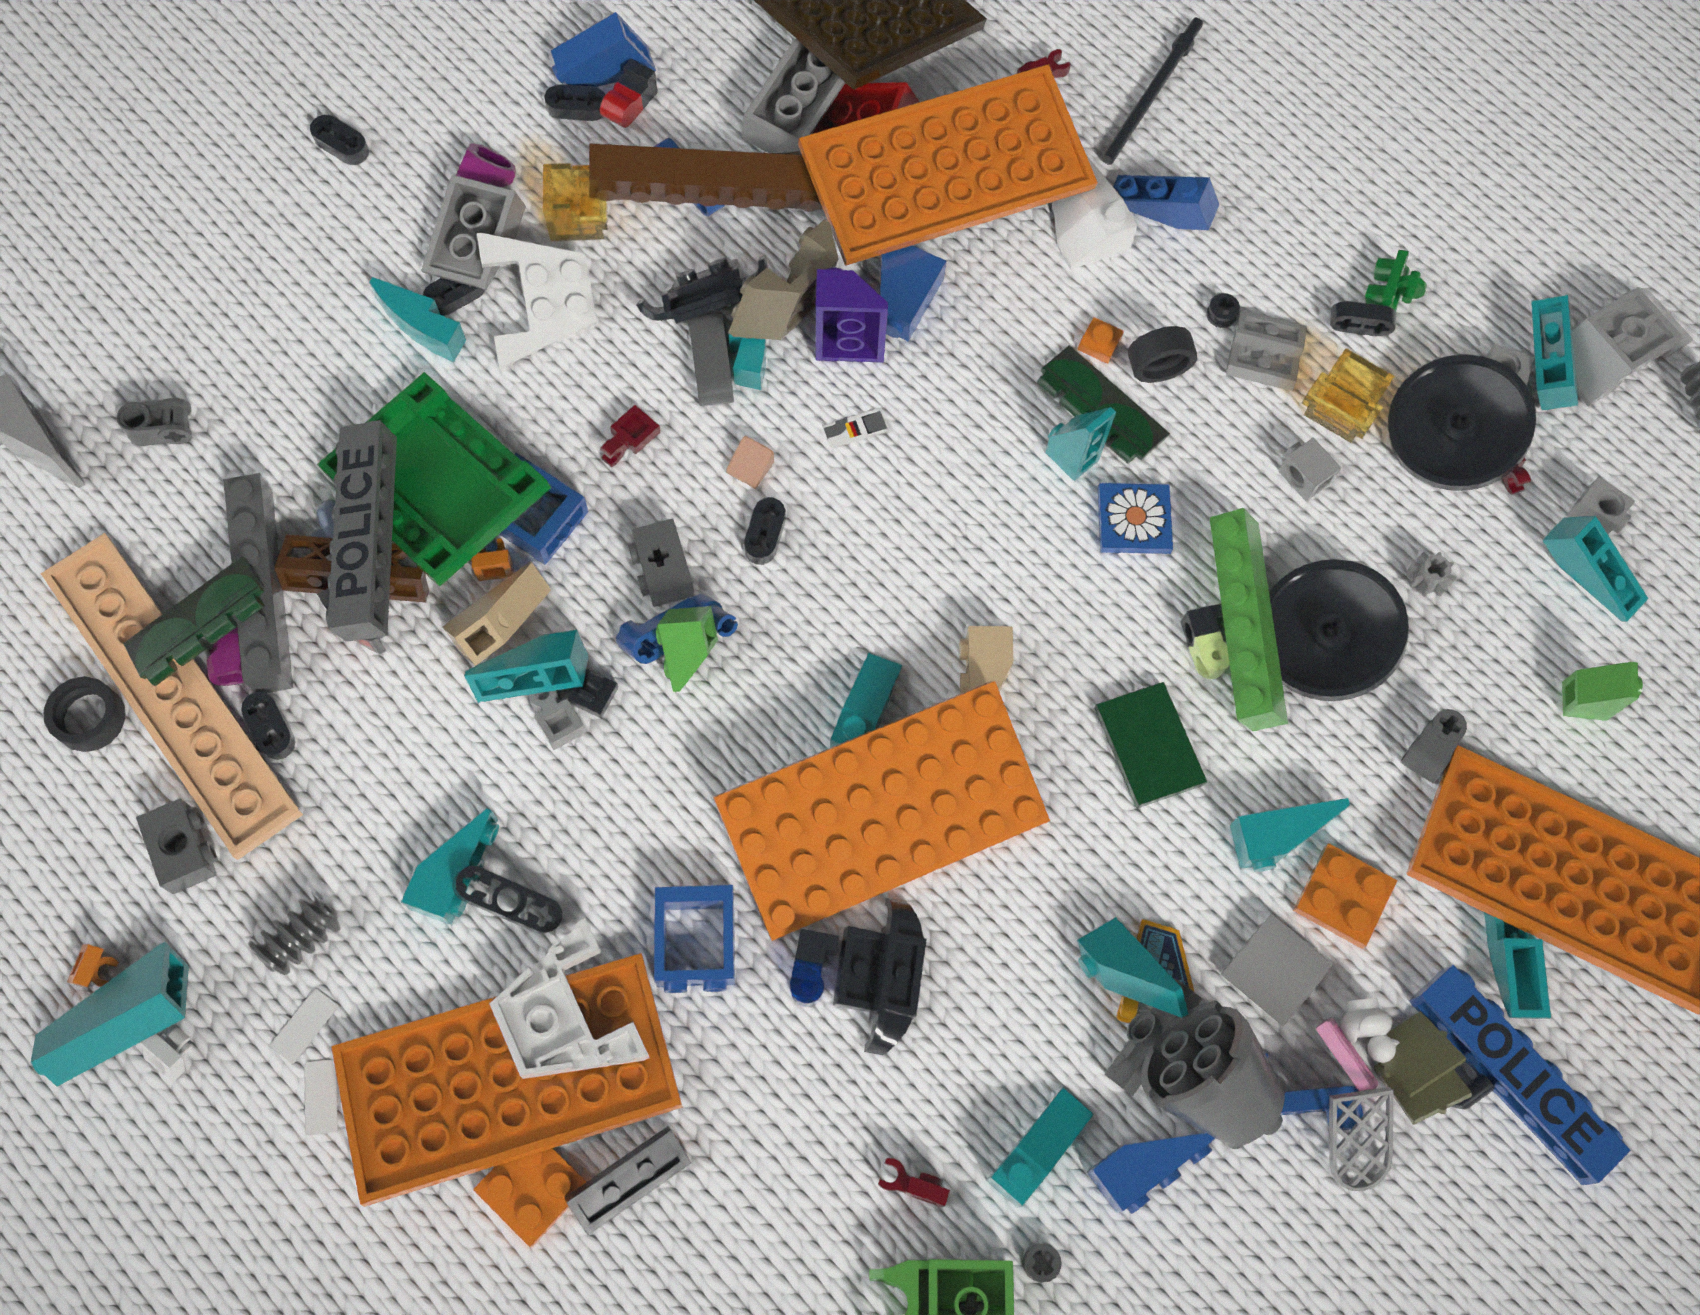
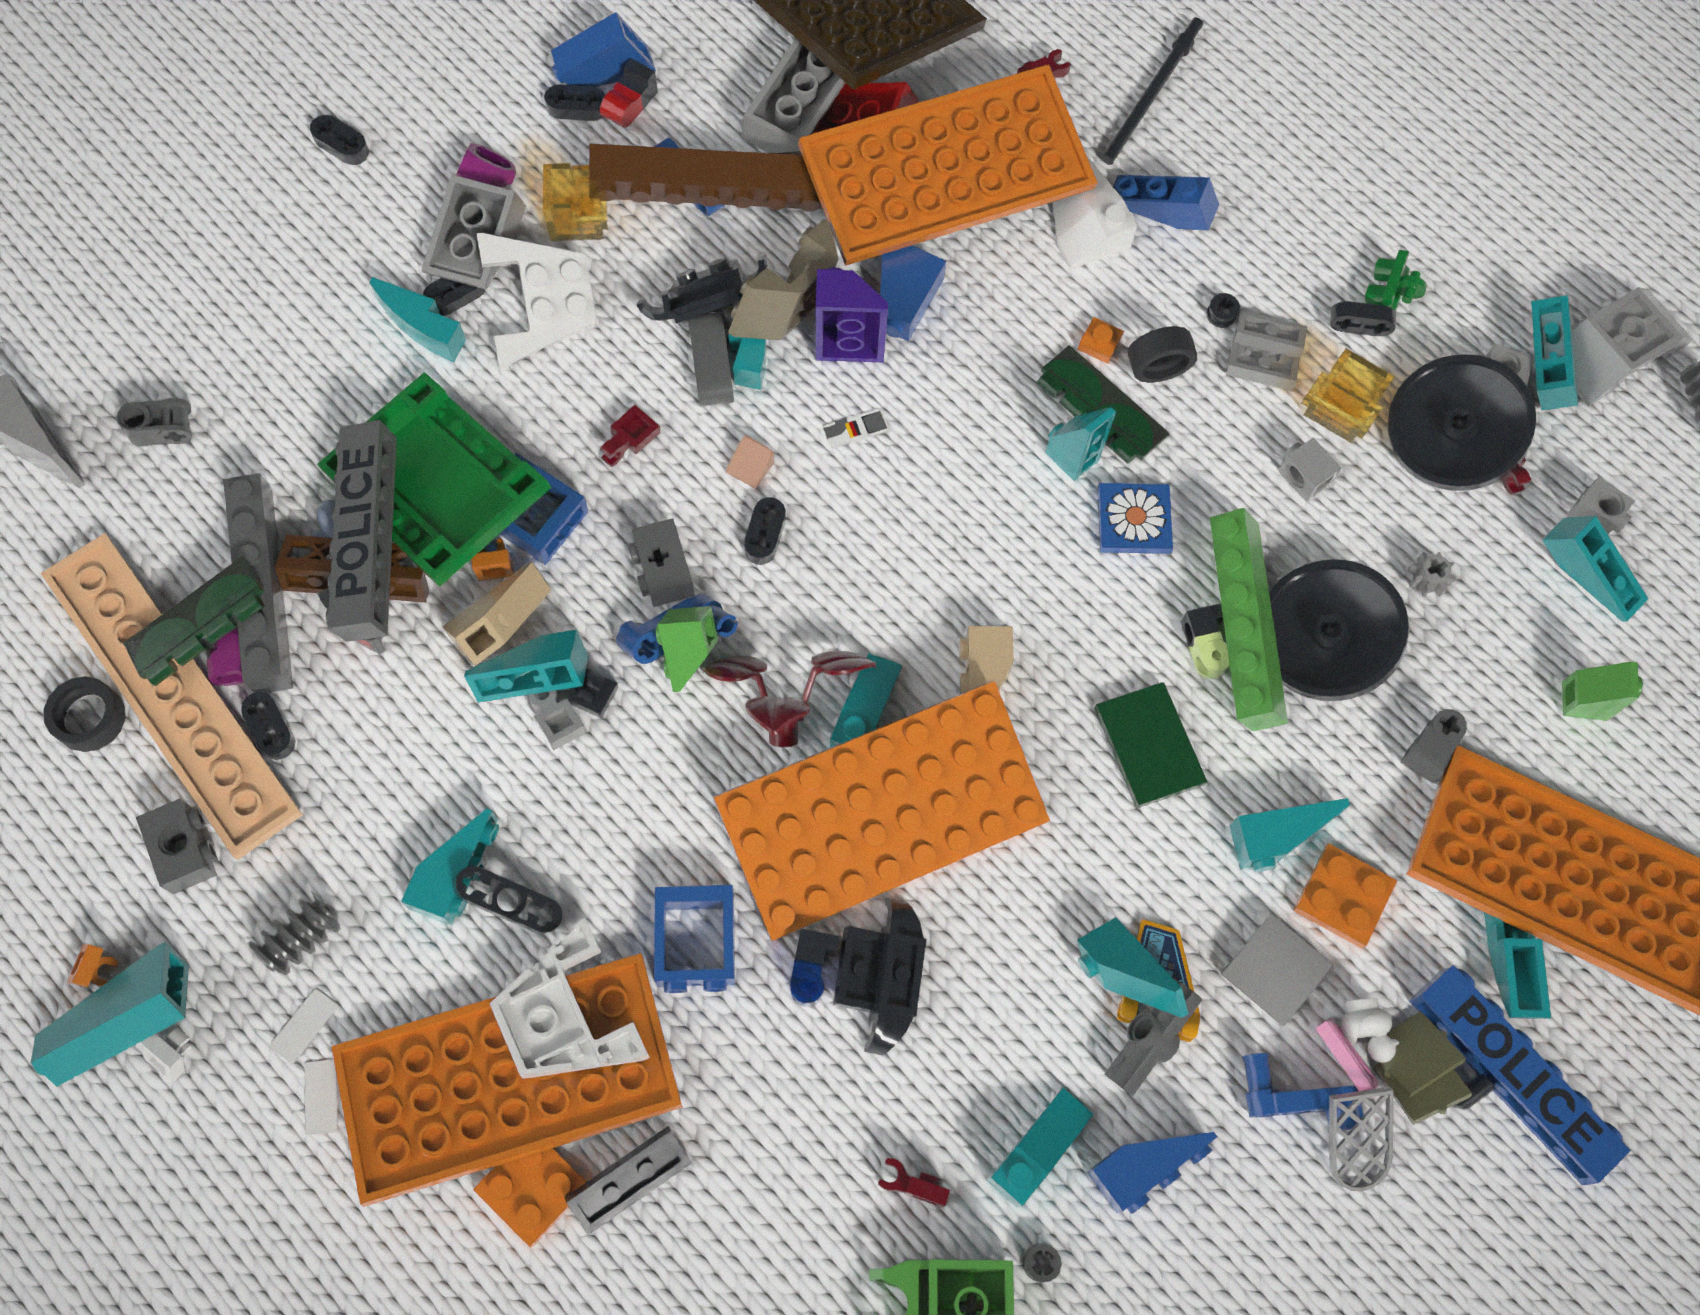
dark grey cone [1141,1001,1285,1150] -> none
none -> dark red plant [703,650,876,747]

